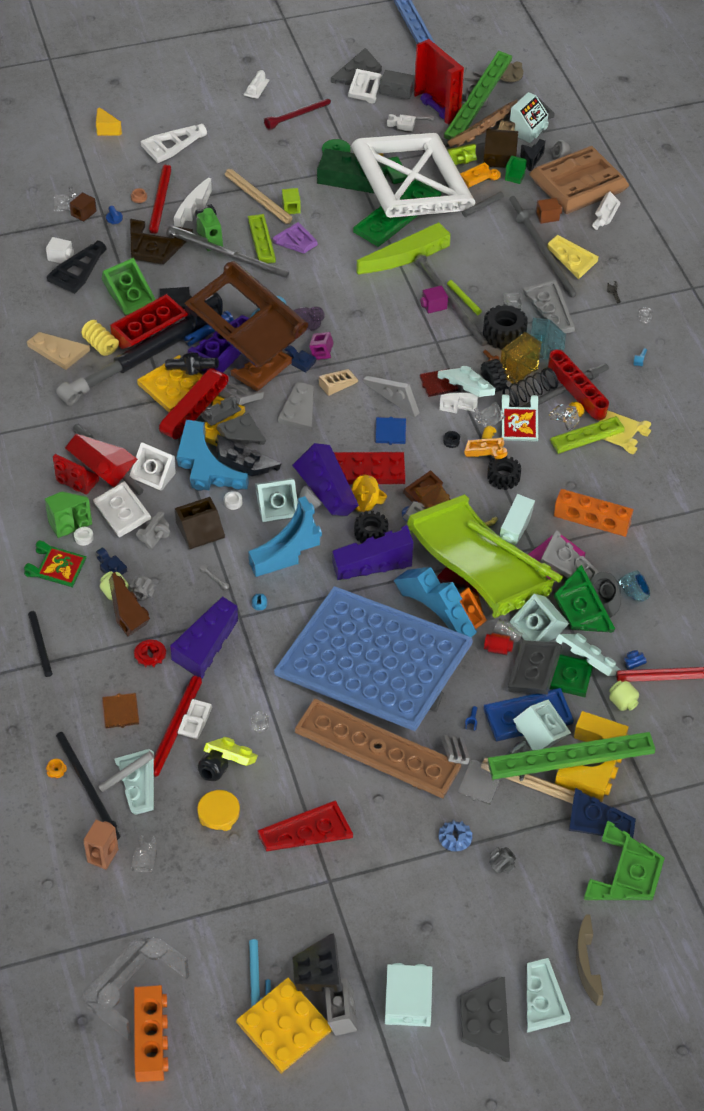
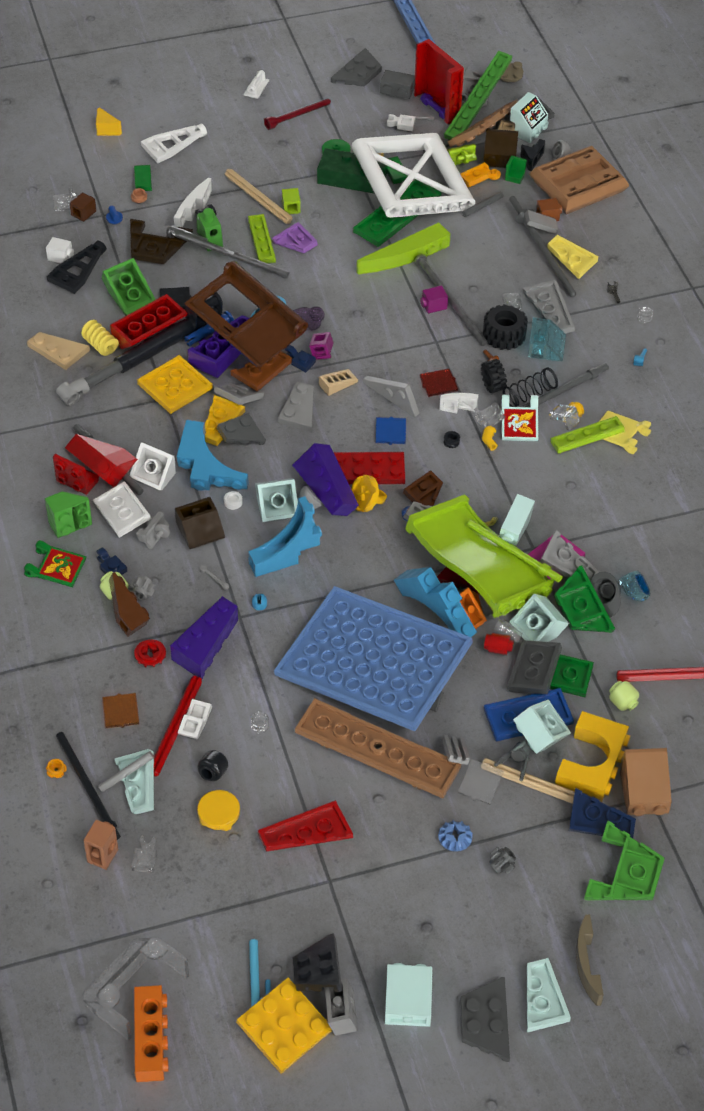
black bar [28,611,53,677] -> none
white tile [74,527,94,546] -> none
red axle [149,164,171,234] -> none
red beam [159,368,229,439] -> none
black pin [165,352,219,375] -> none
dark grey hinge [201,395,241,426] -> none
neon yellow wing [203,737,258,766] -> none
black wing [215,434,282,476] -> none
dark purple wedge [332,525,413,580] -> none
white plate [348,69,383,104] -> none
black tyre [354,511,389,544] -> none
clear orange piece [415,484,451,509] -> none
light aqua wing [437,366,495,397] -> none
lime bar [447,280,482,315] -> none
light orange hinge [464,438,508,459] -> none
blue hand [465,706,477,731] -> none
black tyre [487,456,521,490] -> none
bright green plate [487,732,656,780] -> none
clear yellow container [500,332,541,384] -> none
red beam [548,350,609,420] -> none
orange brick [554,489,634,537] -> none
light aqua wing [555,633,621,676] -> none
white plate [592,192,621,230] -> none
blue plate [624,650,647,670] -> none
none -> green tile [134,165,152,191]
none -> light grey tile [525,210,558,234]
none -> medium nougat slope [620,748,672,816]

